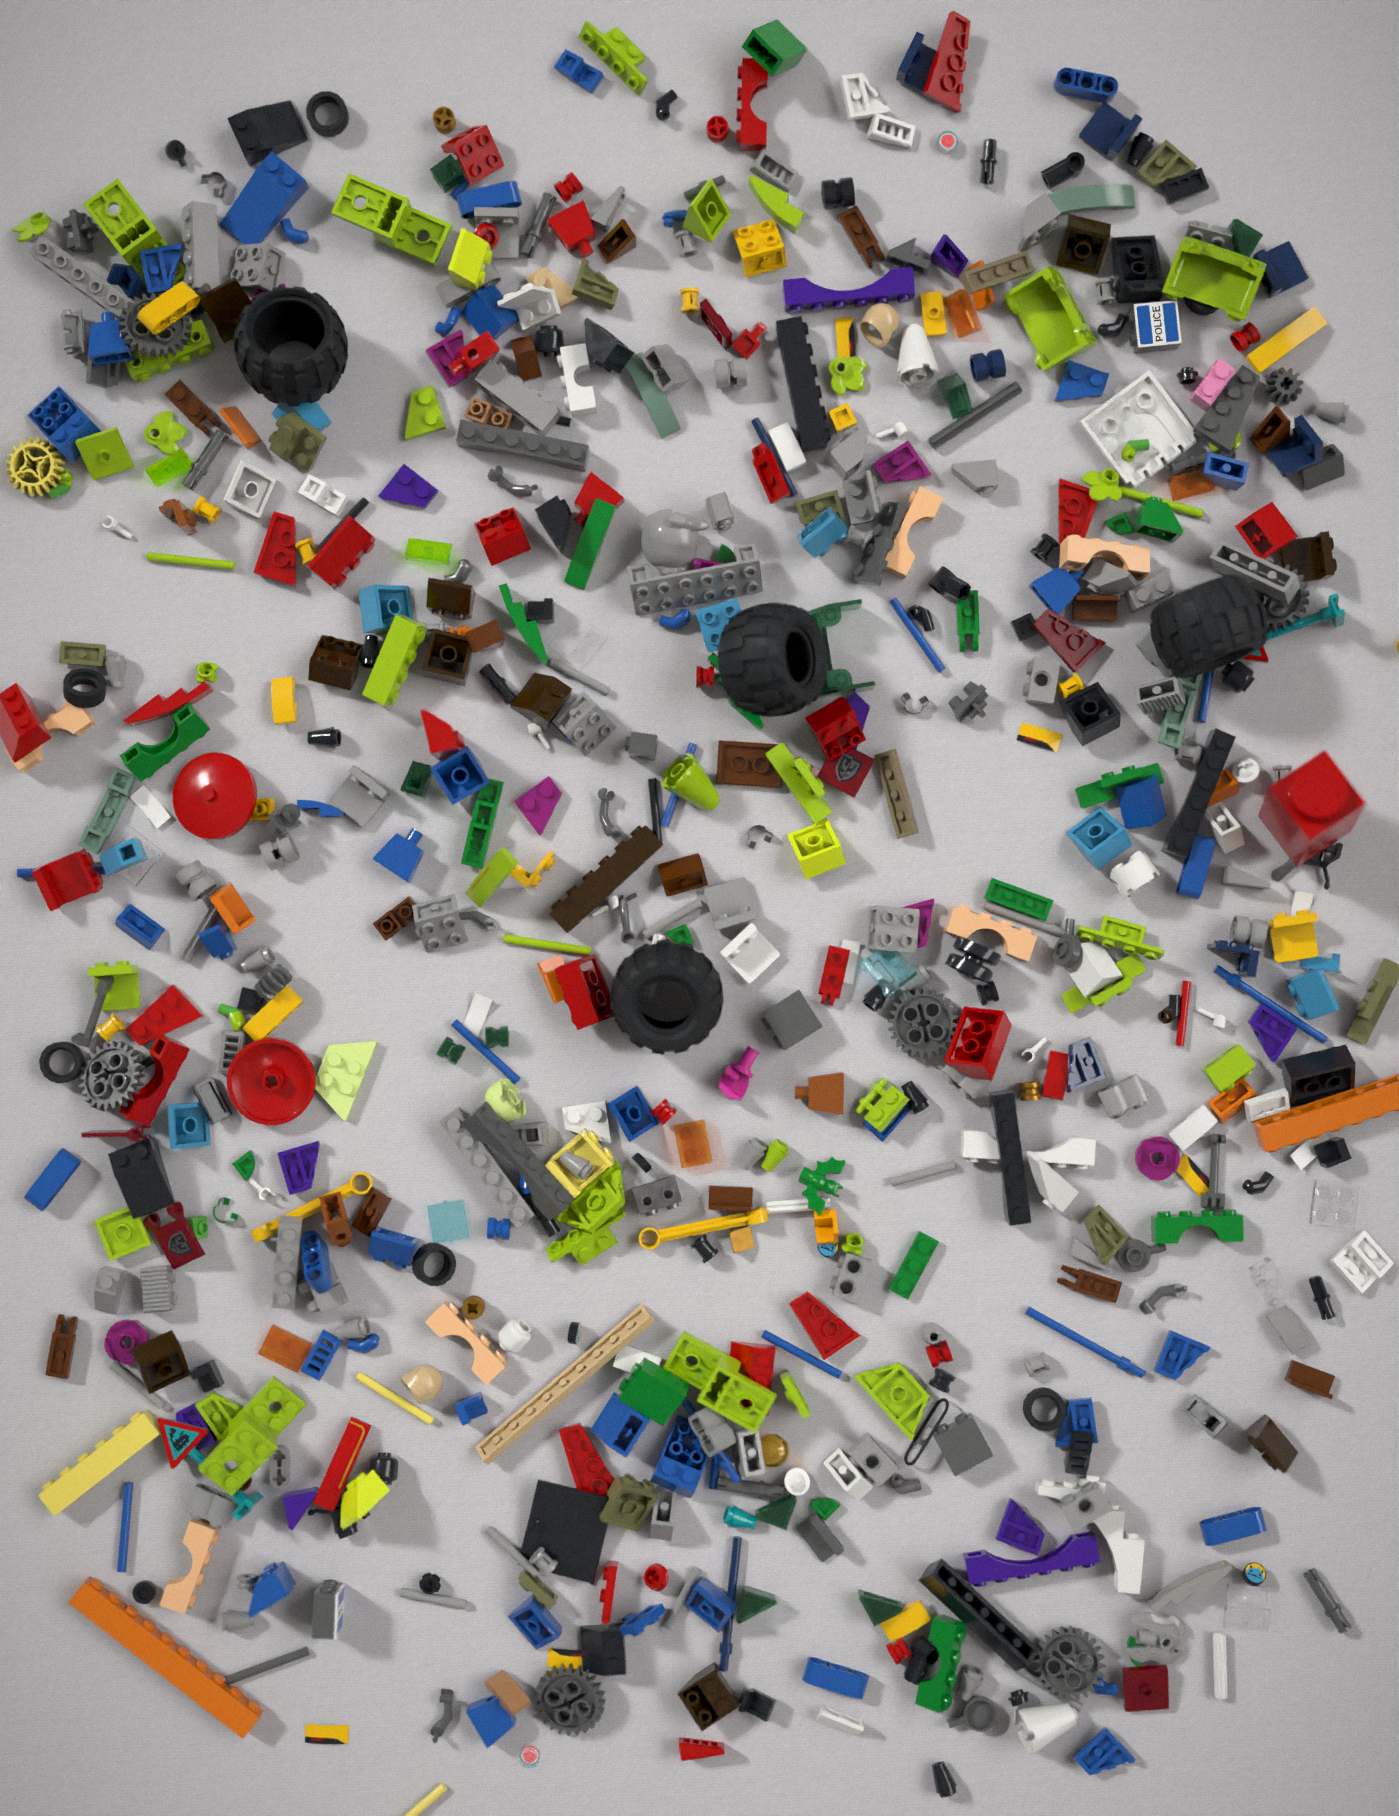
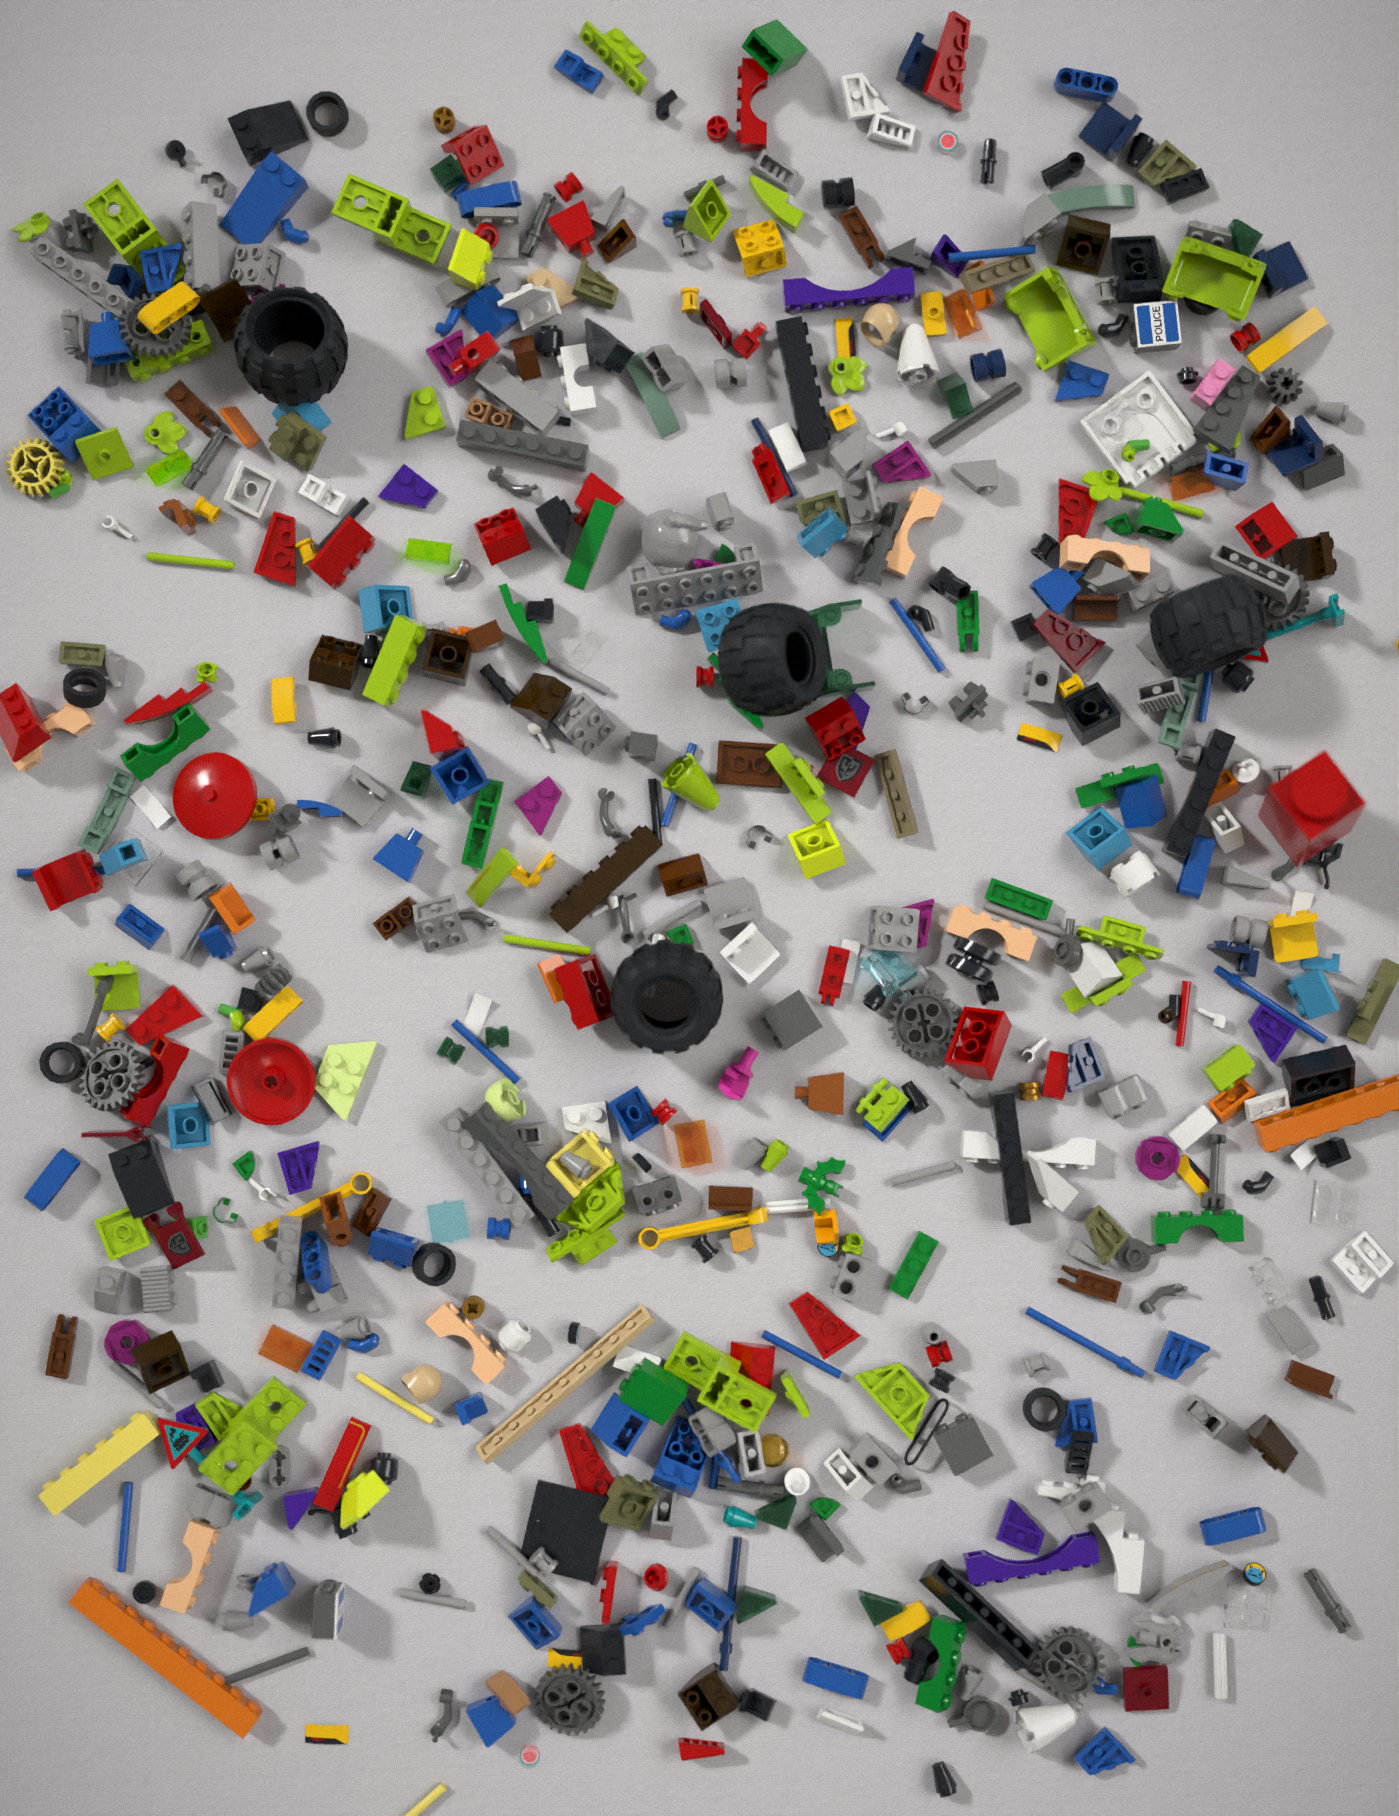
dark brown slope [426,578,476,620] -> none
none -> blue bar [948,245,1036,262]

